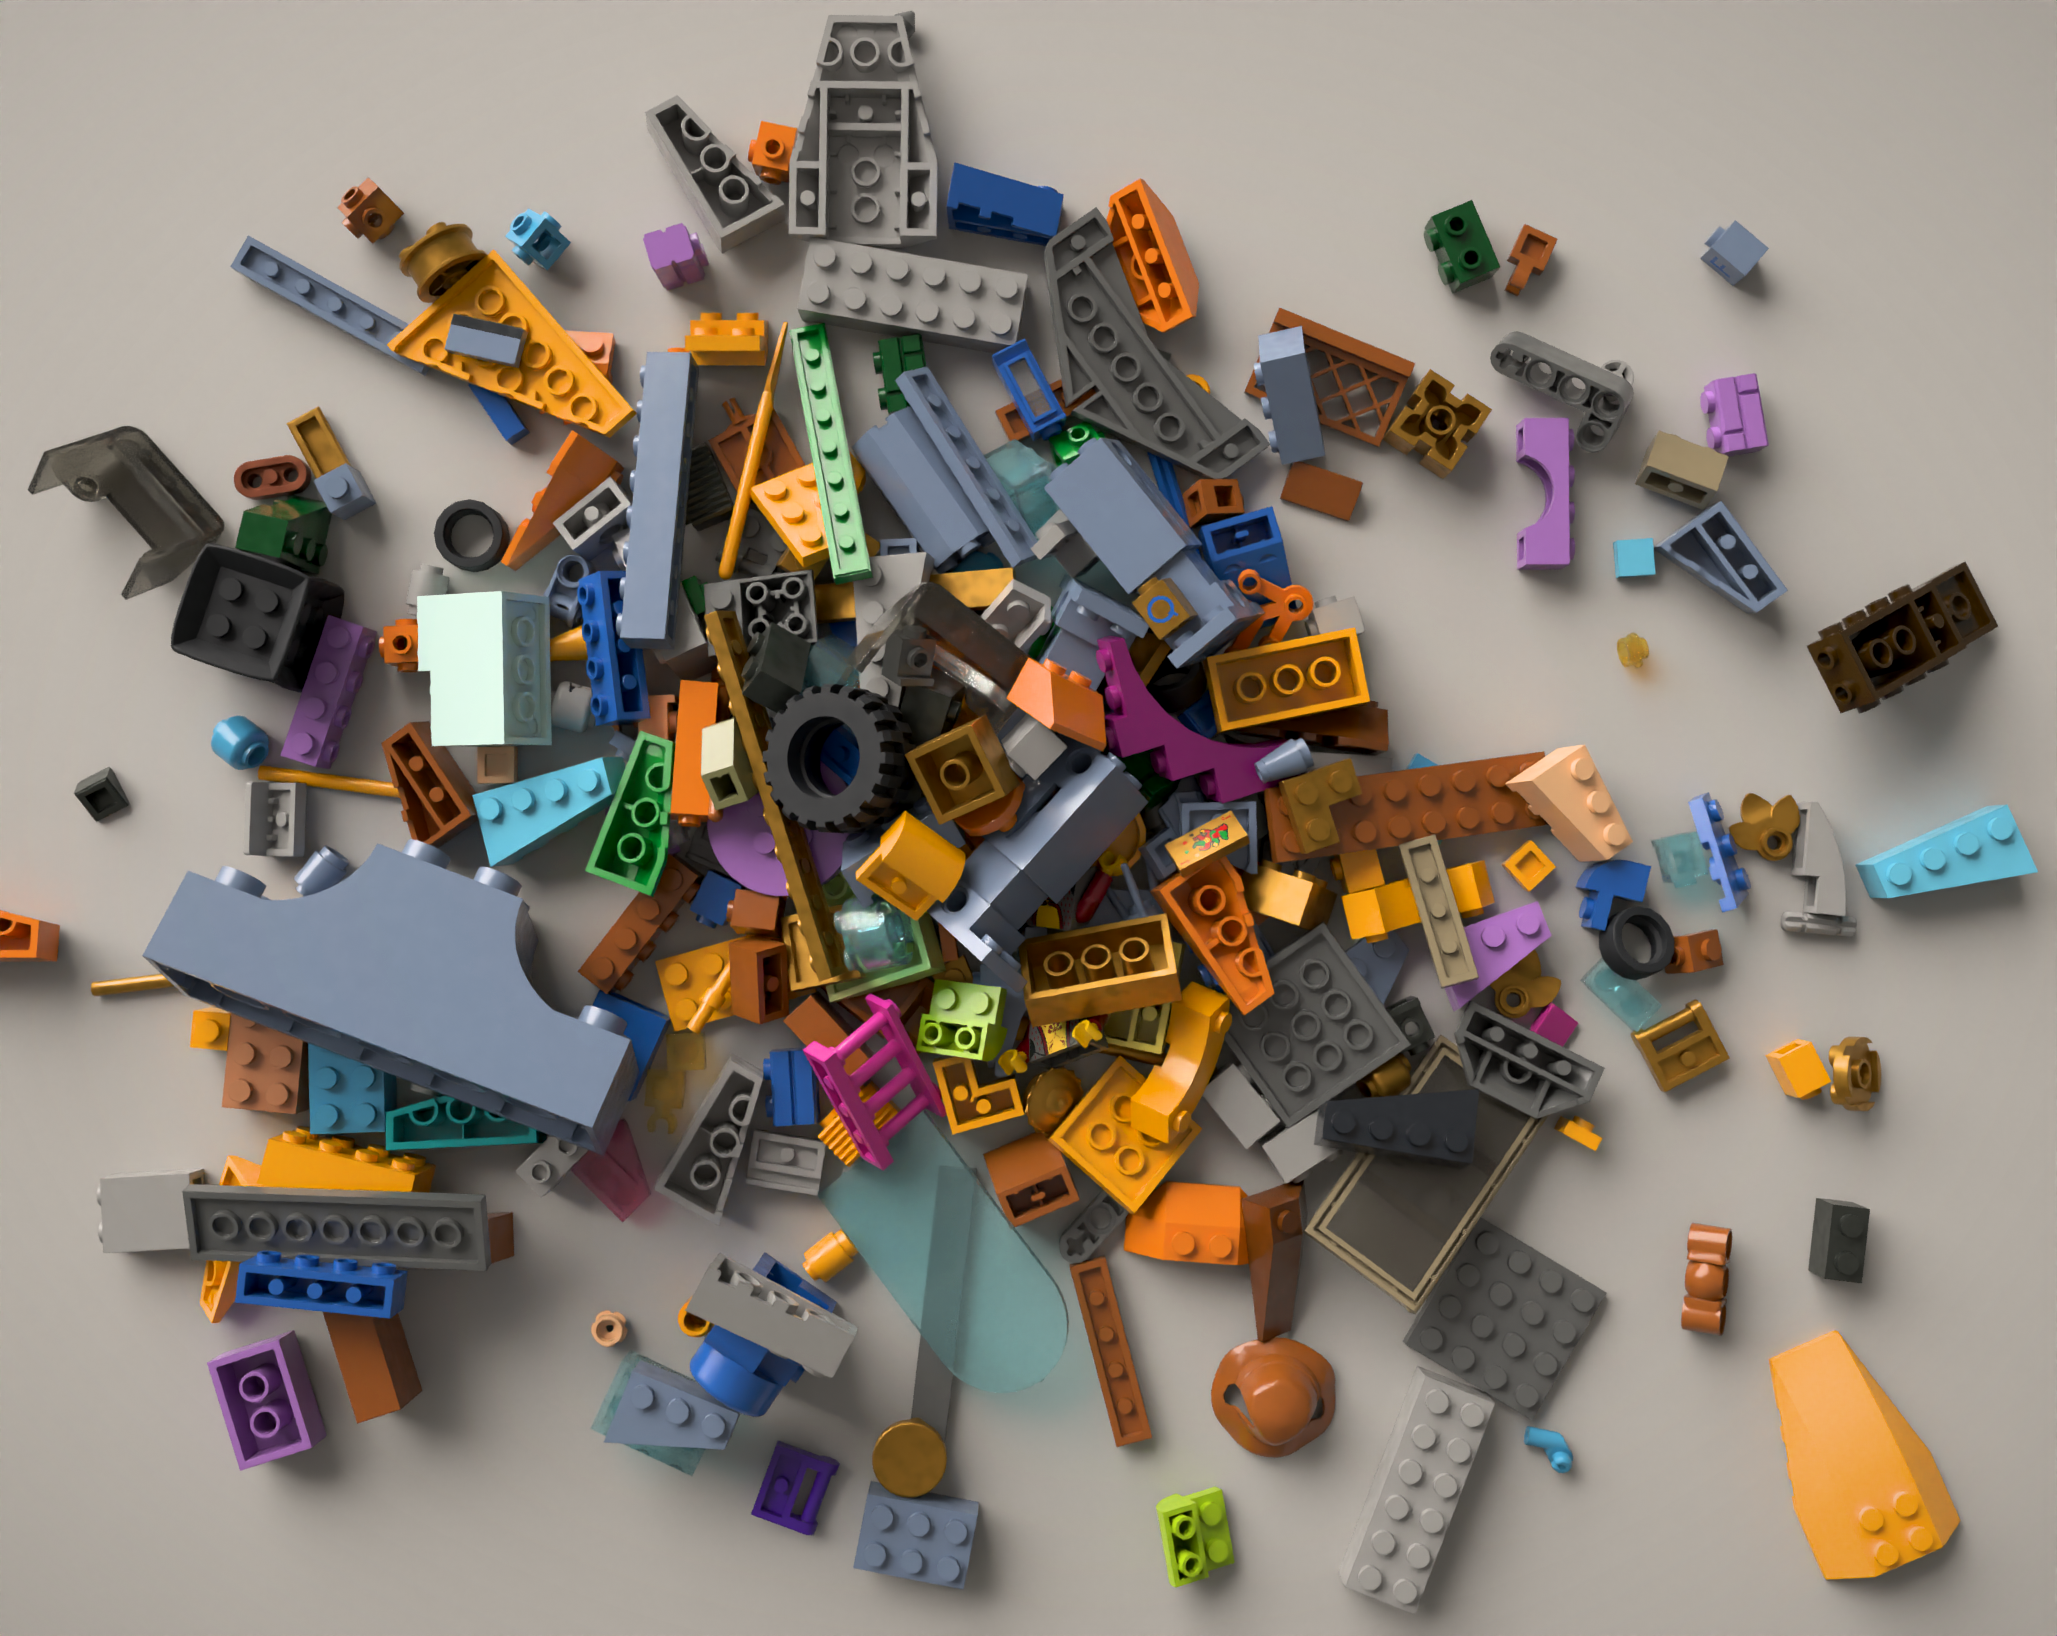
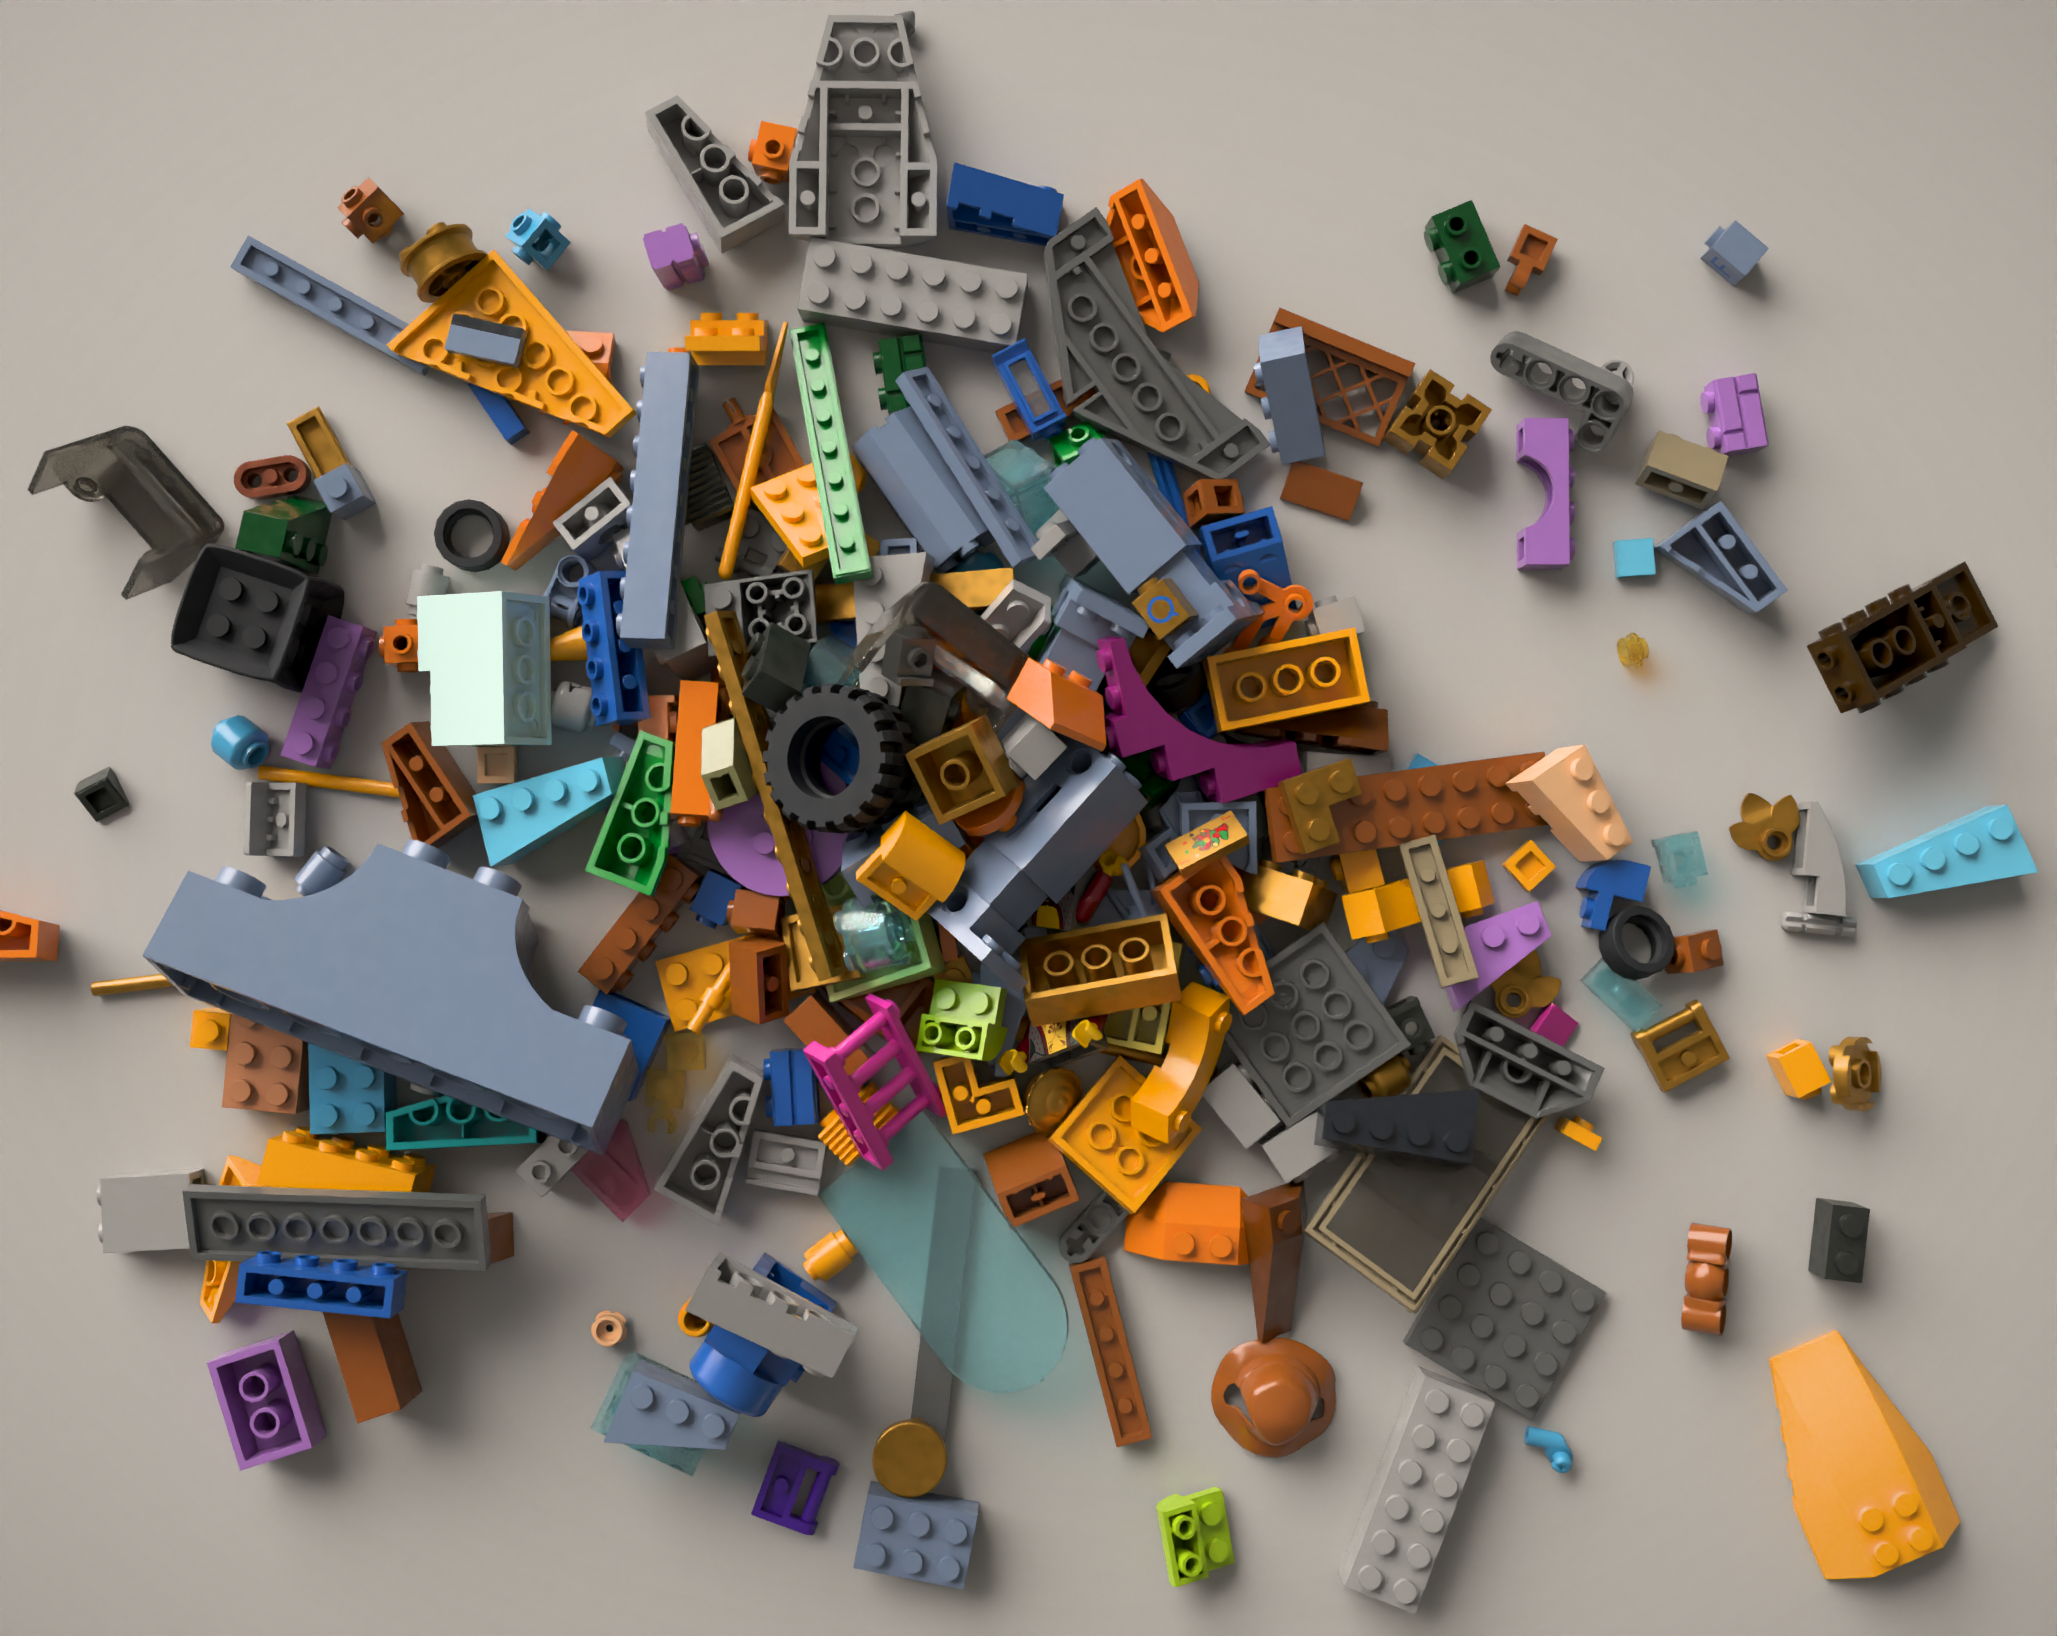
sand blue cone [1254,738,1314,784] -> none
wing [1688,792,1751,913] -> none

